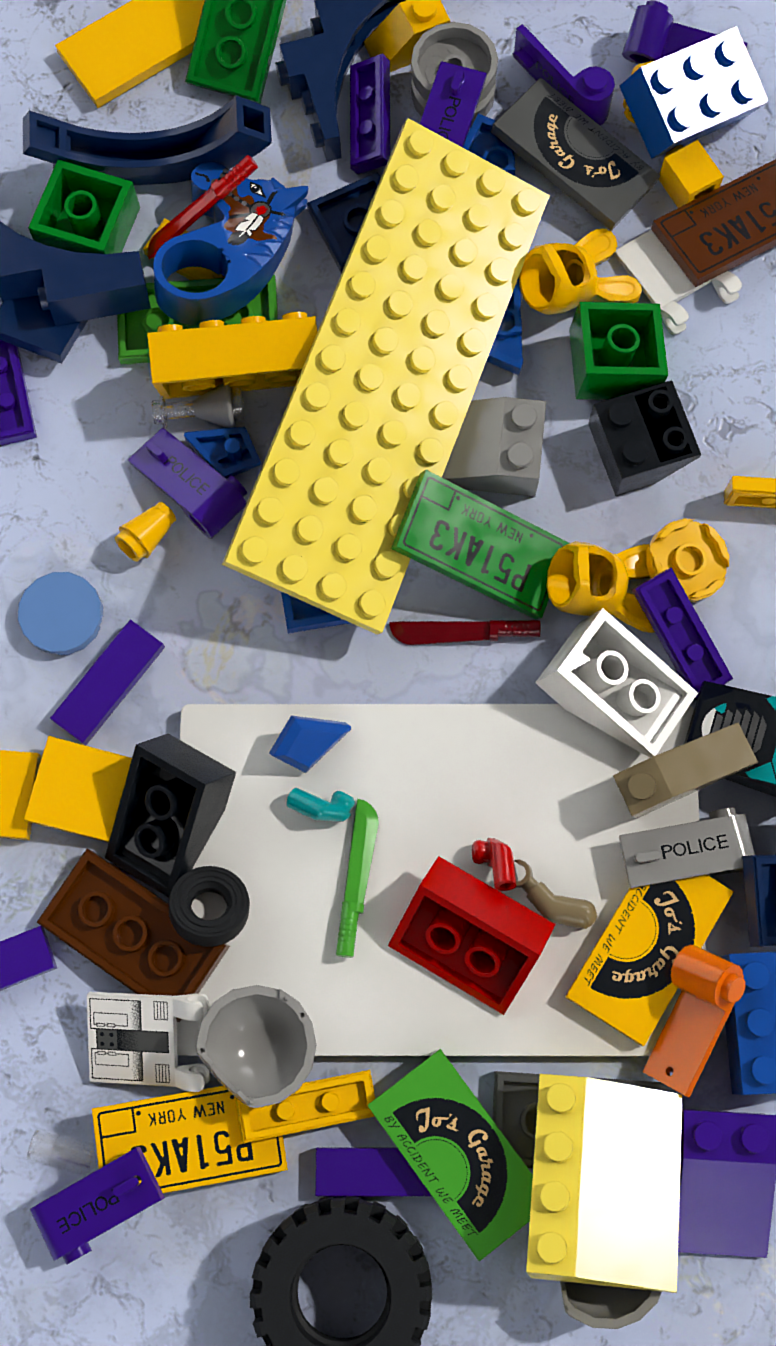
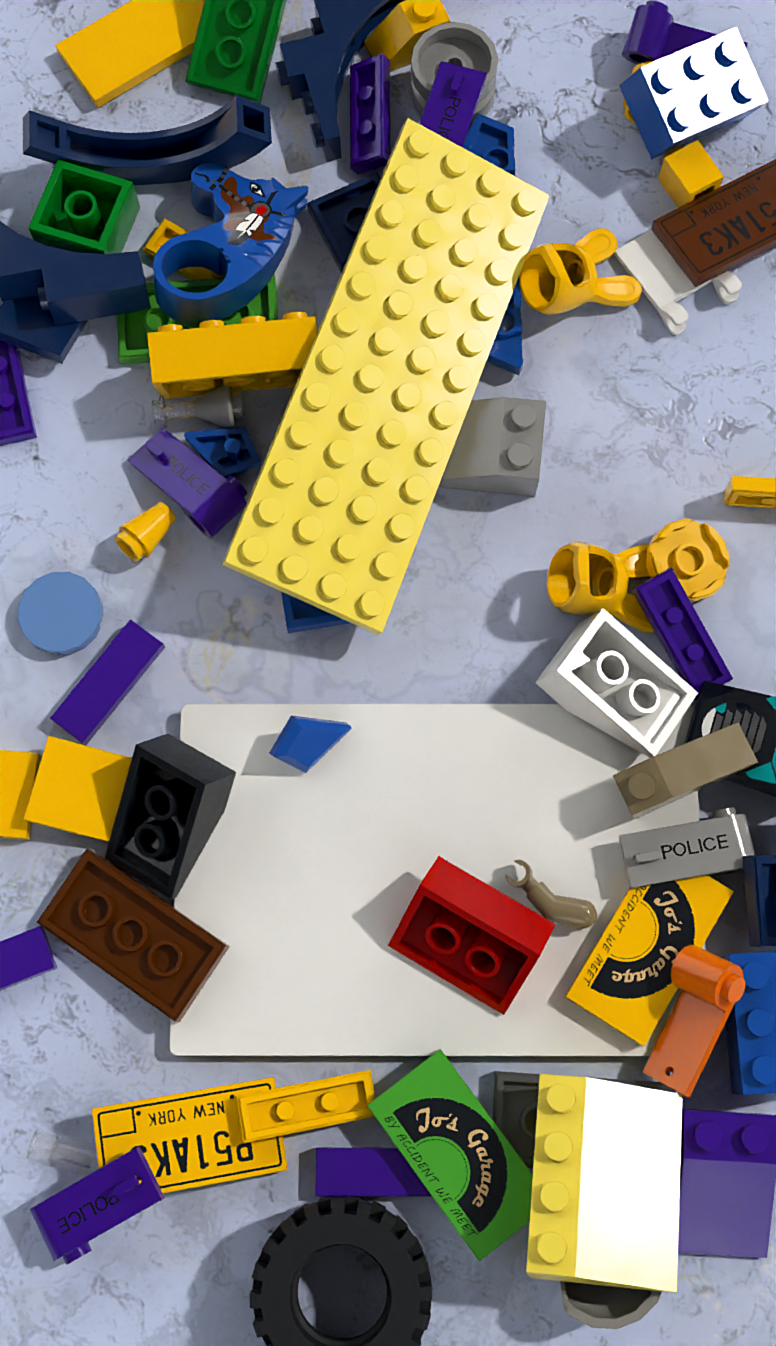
white flag [87,992,211,1092] -> none
red piece [147,155,258,260] -> none
black tyre [169,866,250,947] -> none
light grey cylinder [196,985,317,1108] -> none
teal arm [286,788,355,822] -> none
bright green piece [336,799,379,958] -> none
dark red piece [389,620,541,645] -> none
green tile [391,470,569,620] -> none
red arm [472,838,517,891] -> none
dark grey tile [491,77,661,231] -> none
dark purple door [512,24,615,126] -> none
green brick [569,302,668,400] -> none
black slope [588,380,701,496] -> none

